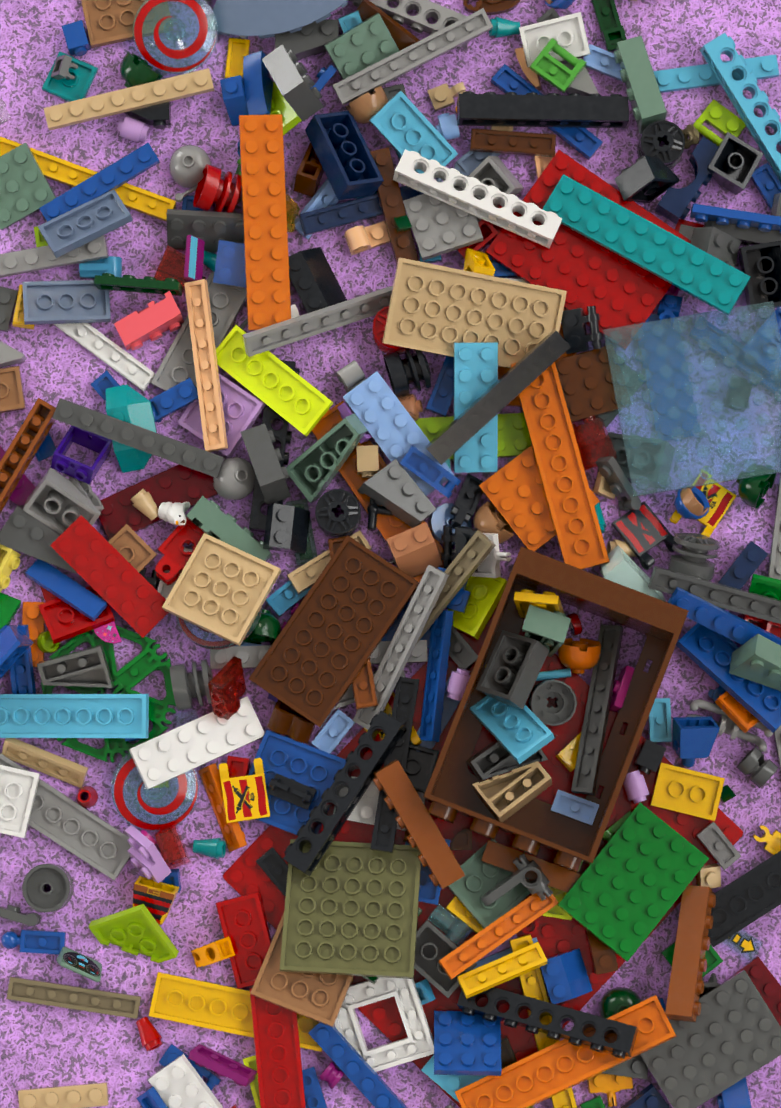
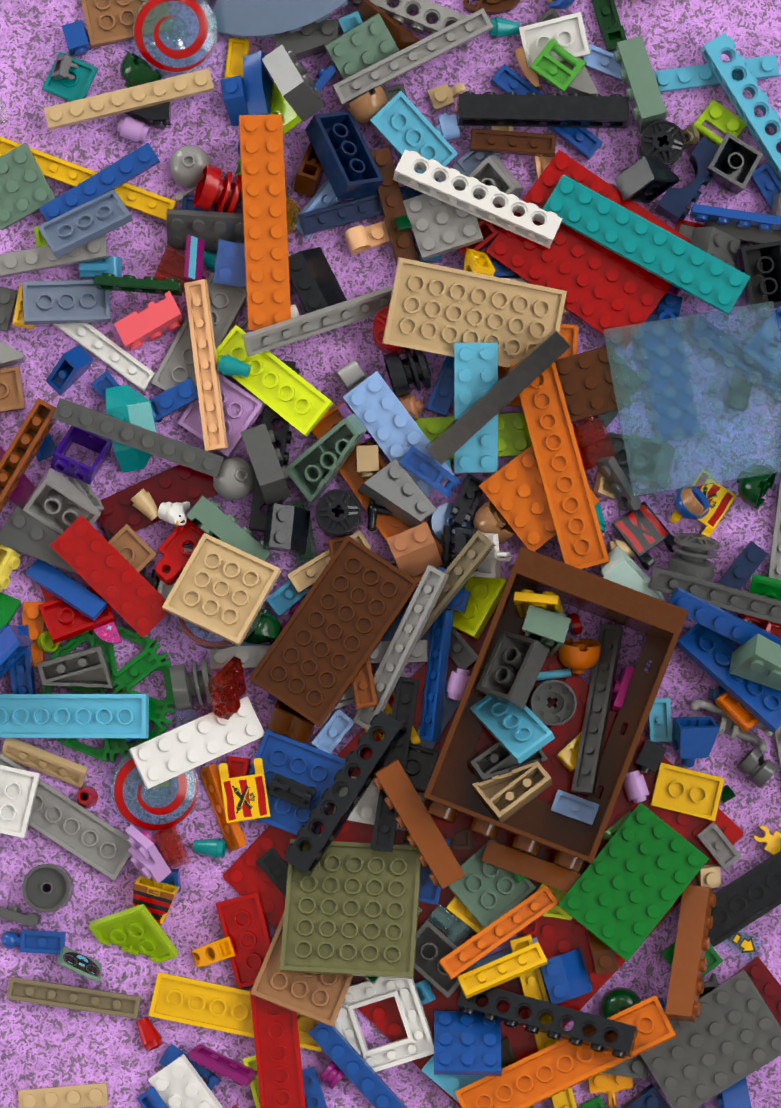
dark grey piece [480,853,553,906] -> none
black plate [561,305,603,354] -> none
none -> blue slope [46,345,94,396]
none -> teal cone [218,355,251,378]

